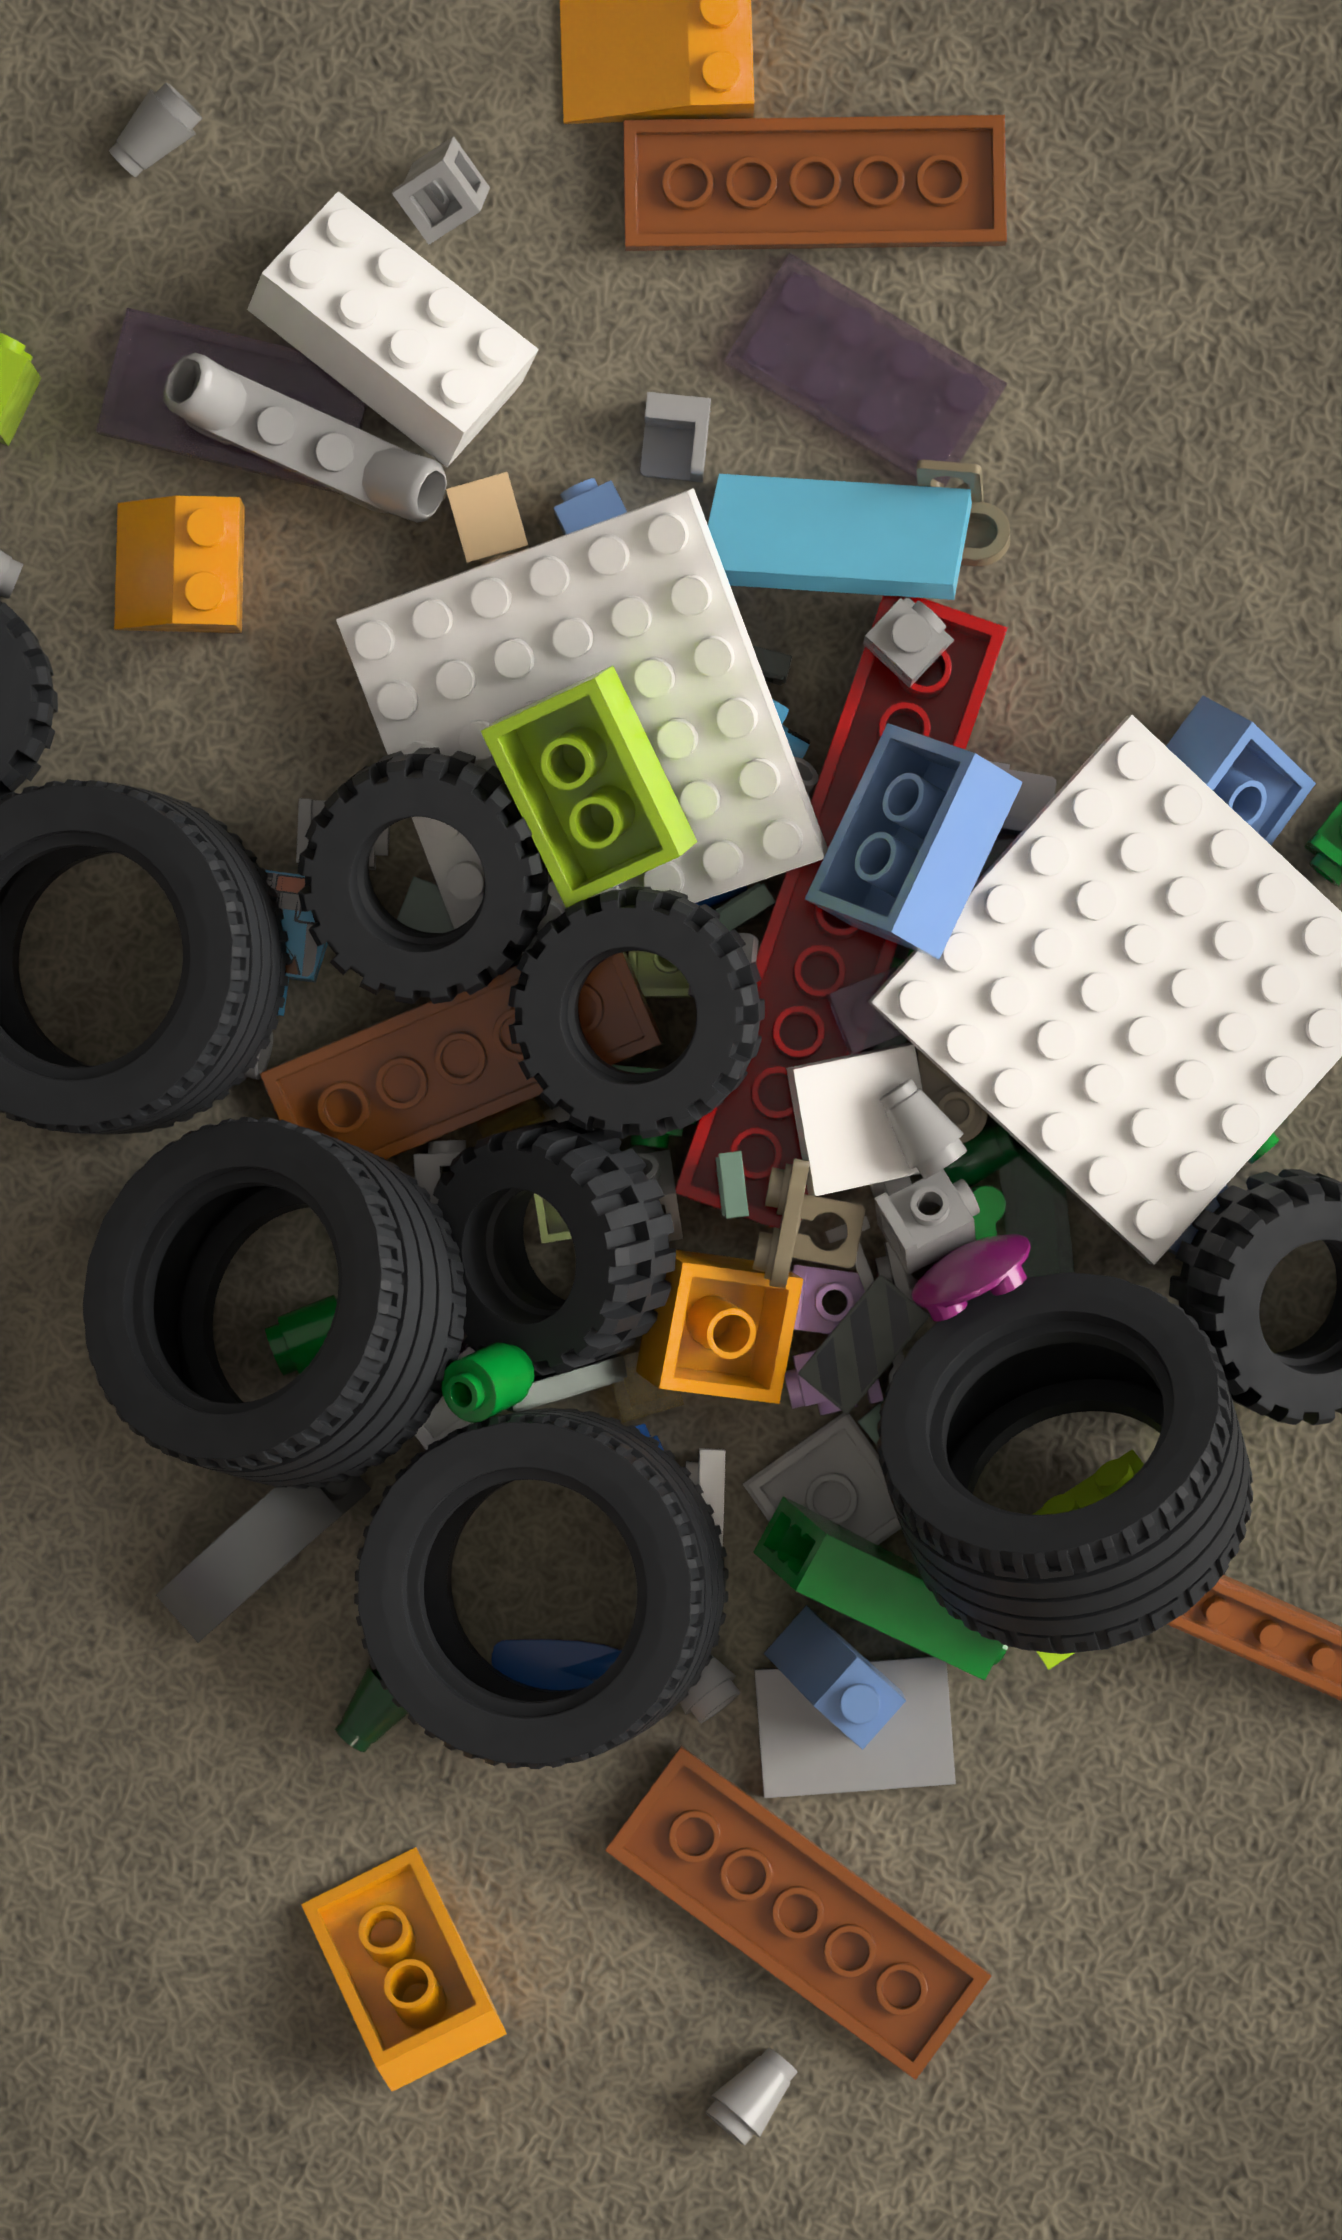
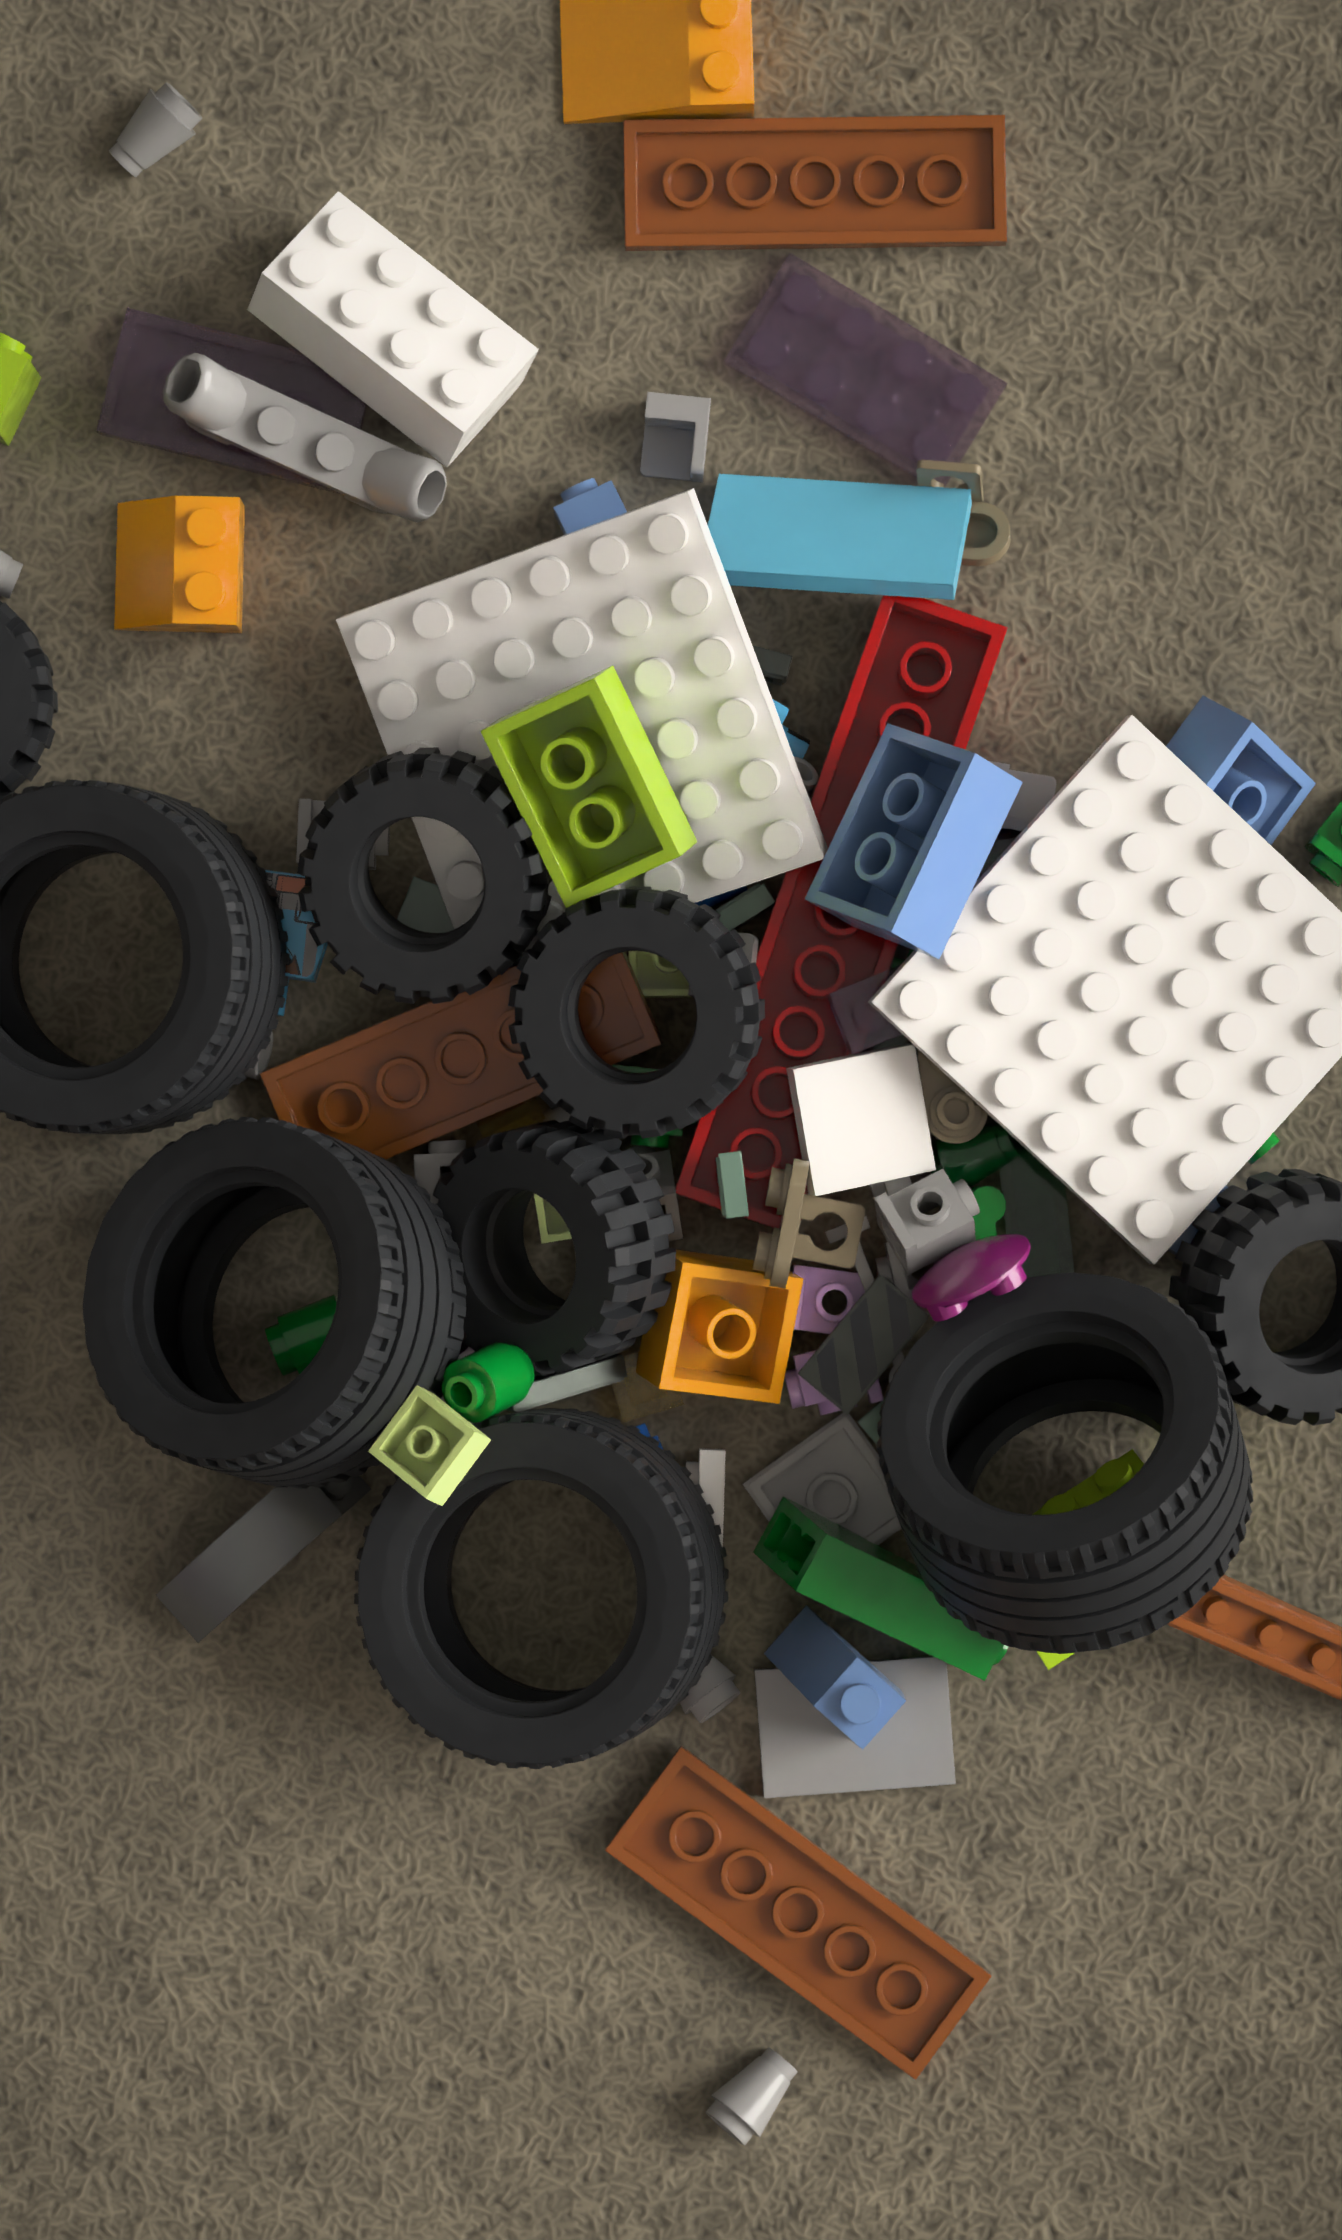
light orange slope [301,1847,507,2092] -> none
dark green cone [335,1664,408,1752] -> none
light grey brick [392,136,490,245] -> none
tan brick [446,472,529,570] -> none
blue piece [492,1639,622,1690] -> none
light grey brick [863,597,954,688] -> none
light grey cone [880,1078,967,1179] -> none
none -> yellowish green piece [368,1385,491,1506]

